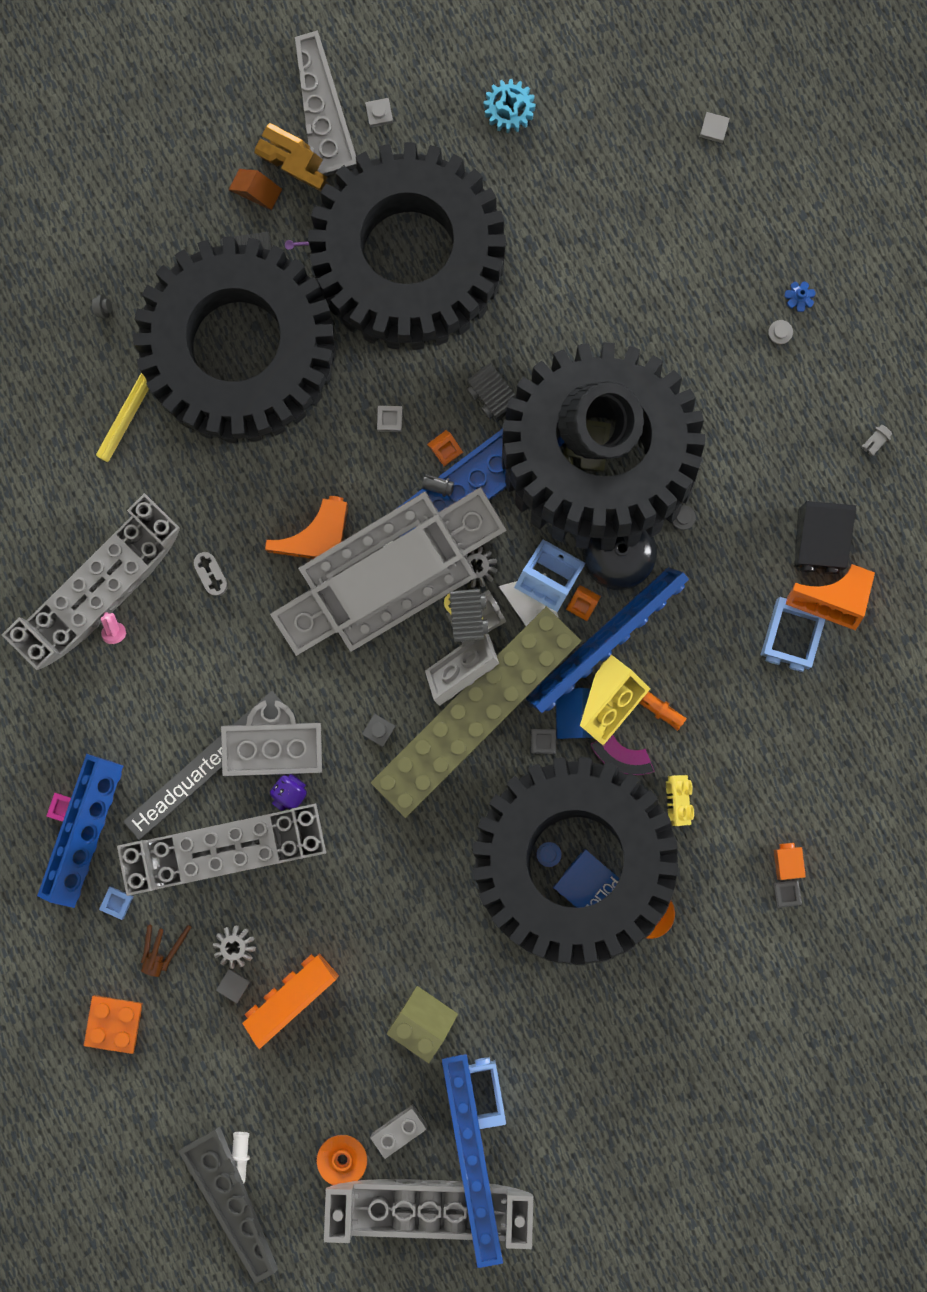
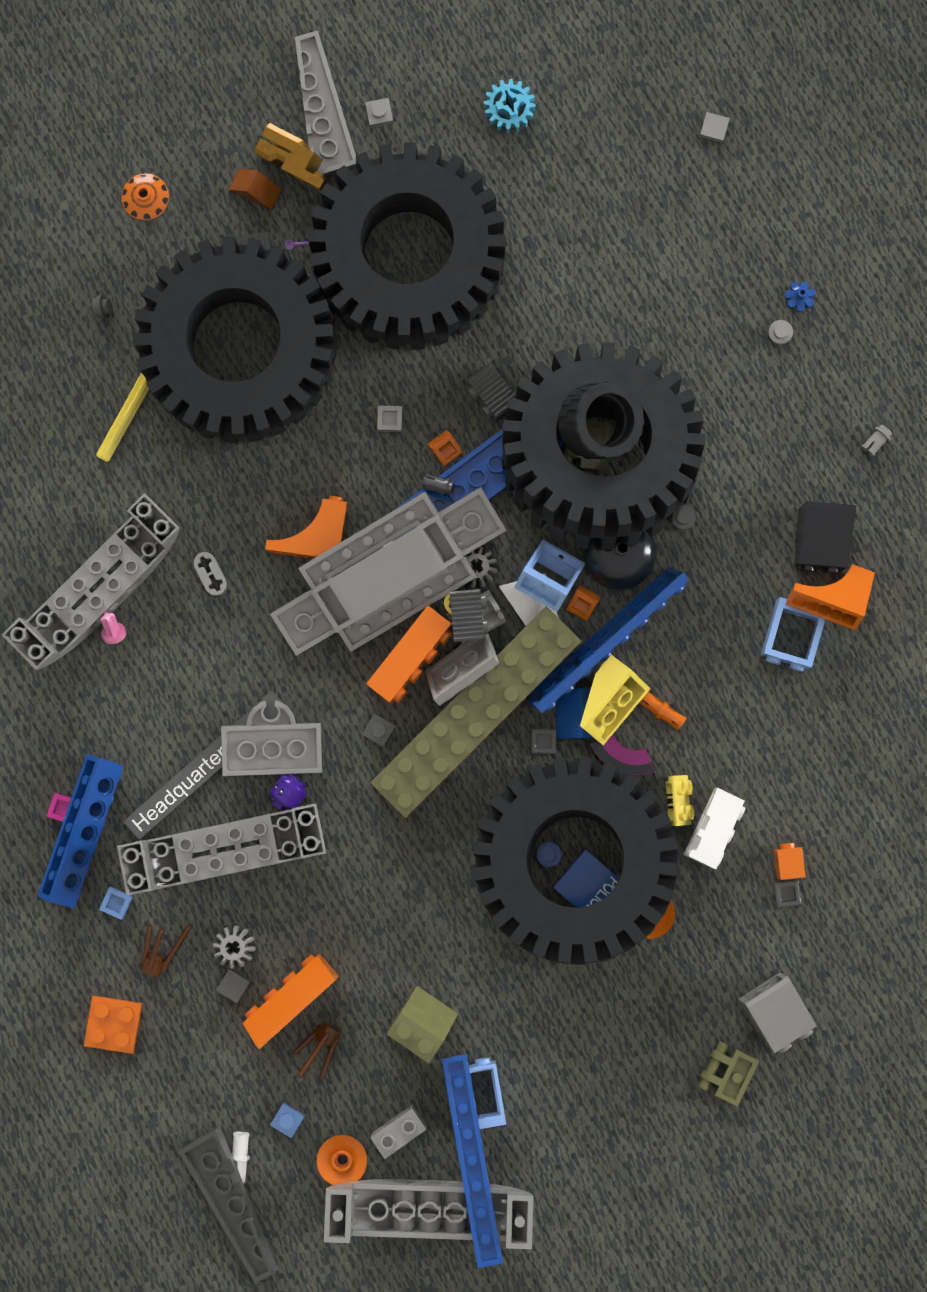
none -> orange dish [121,174,169,220]
none -> medium blue plate [270,1102,305,1138]
none -> reddish brown plant [293,1022,340,1081]
none -> orange brick [366,606,453,705]
none -> white wedge [683,788,745,869]
none -> olive plate [698,1041,759,1107]
none -> light grey slope [738,973,816,1053]

